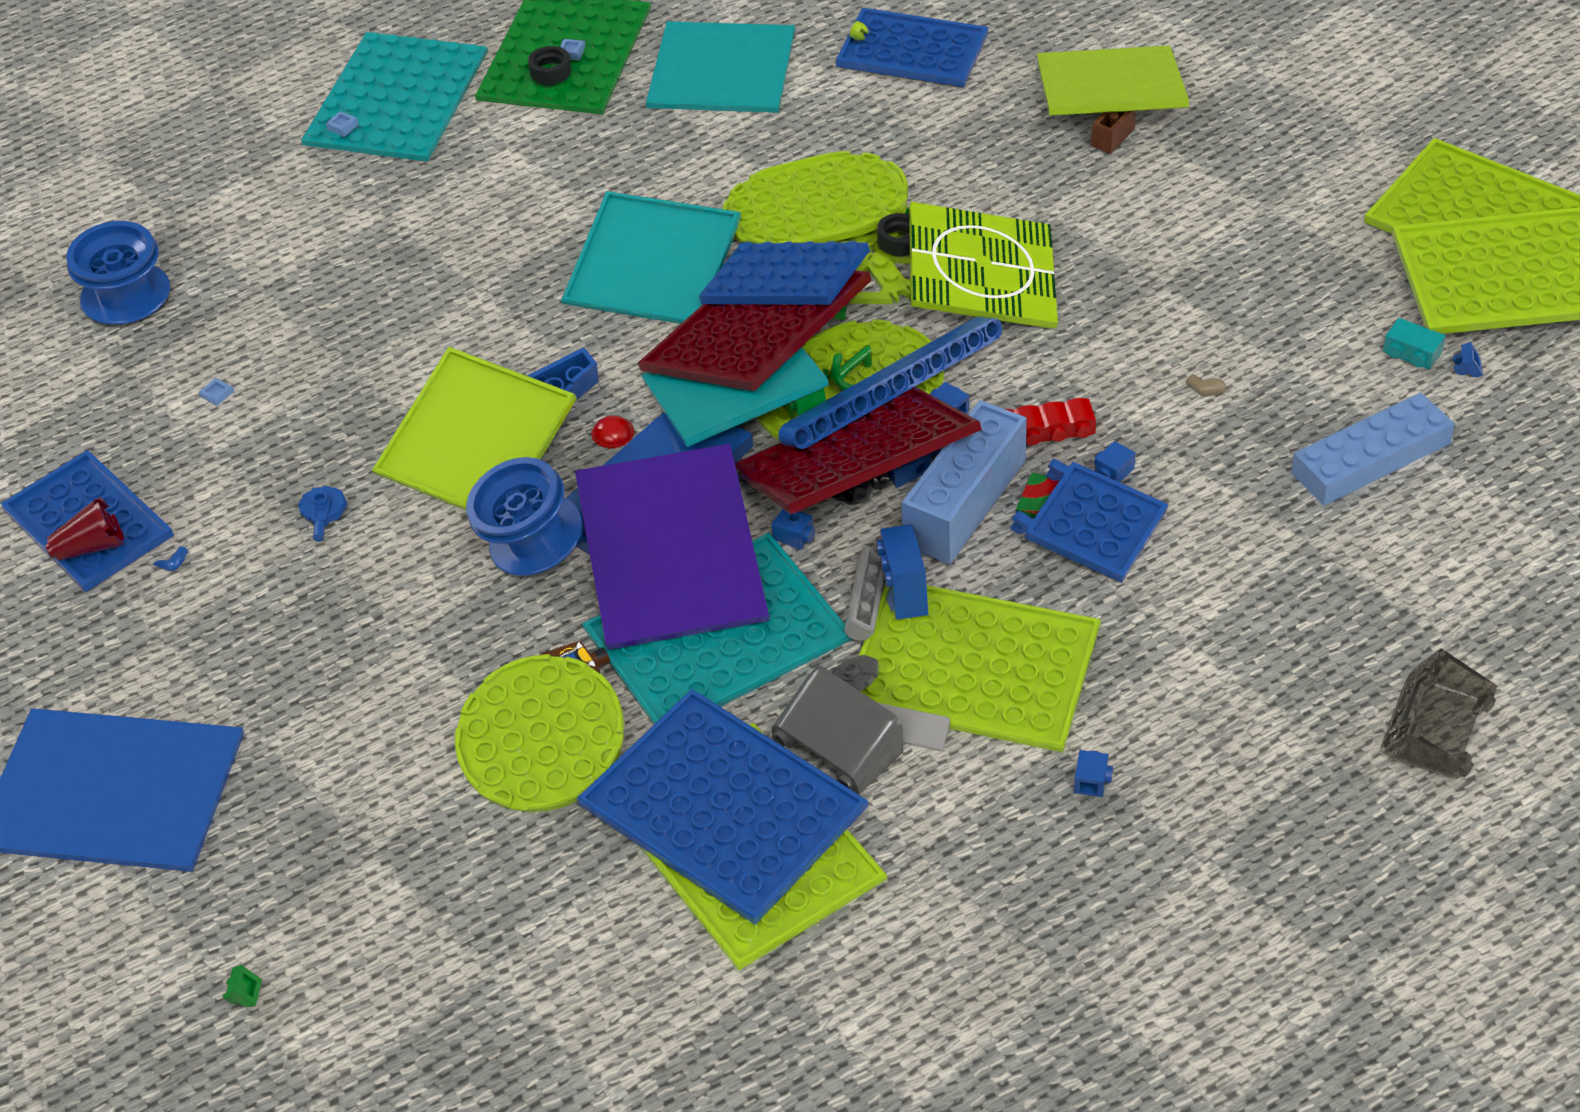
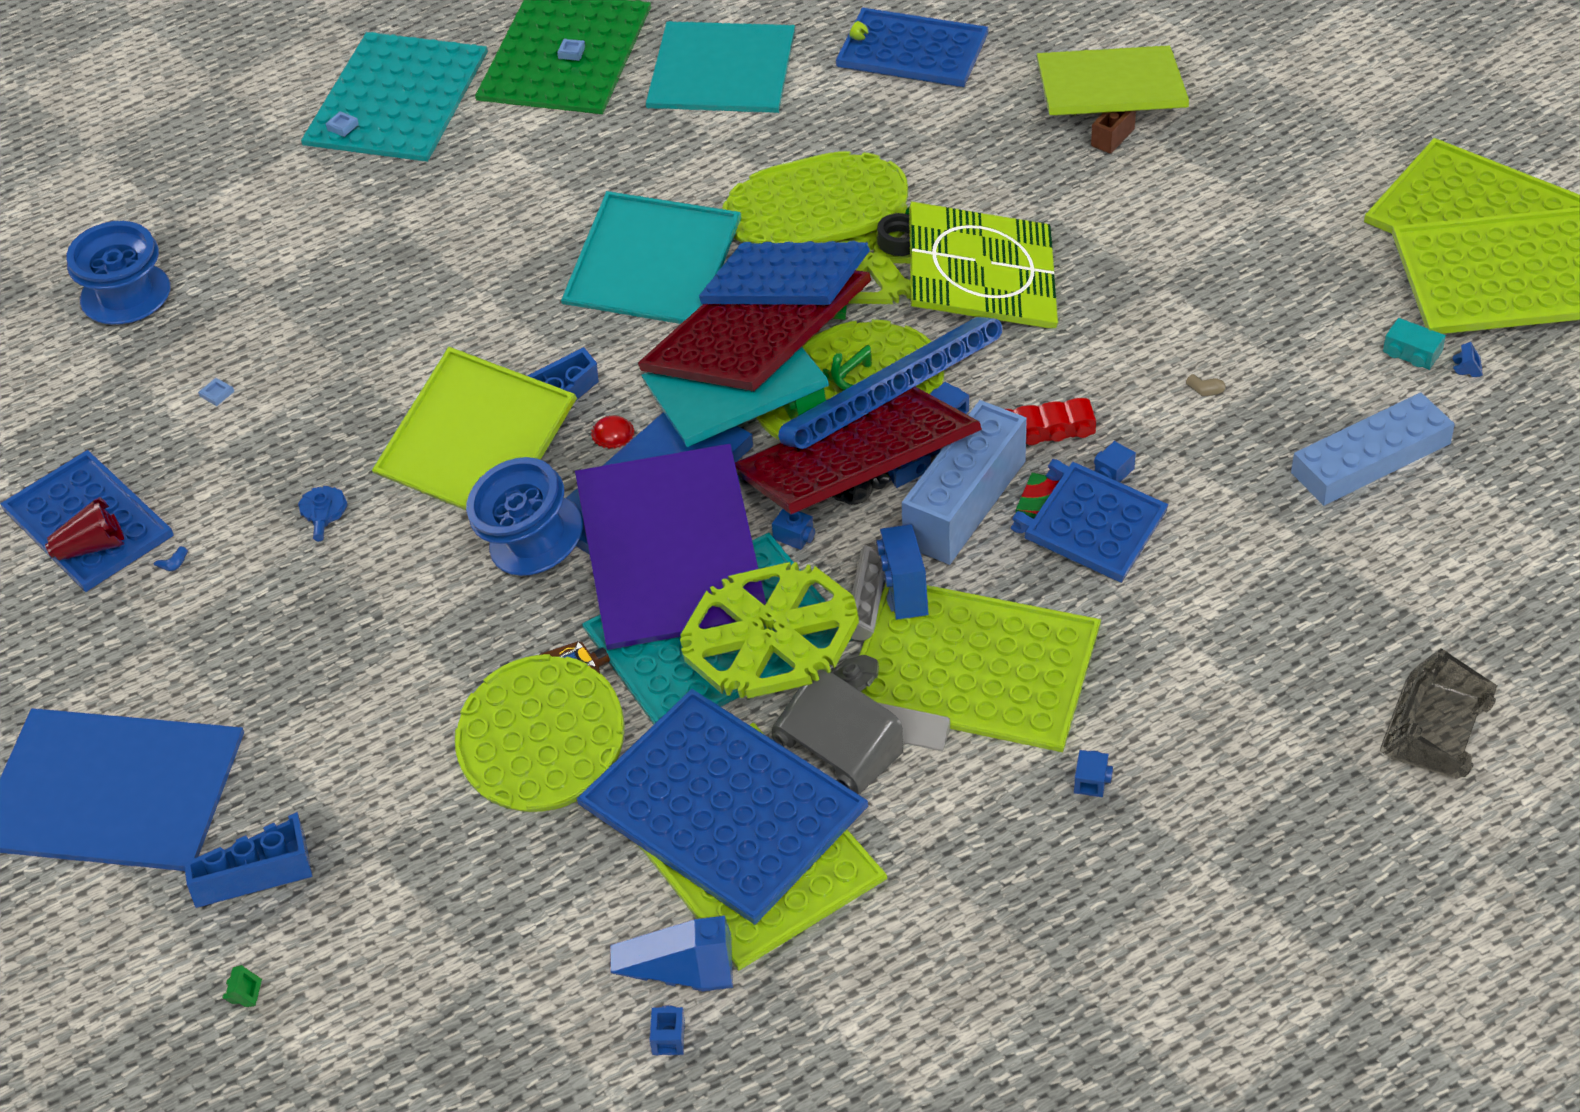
black tyre [528,46,571,85] -> none
none -> blue wedge [184,812,313,908]
none -> blue wedge [610,916,733,991]
none -> blue brick [650,1005,685,1055]
none -> lime plate [680,562,859,699]

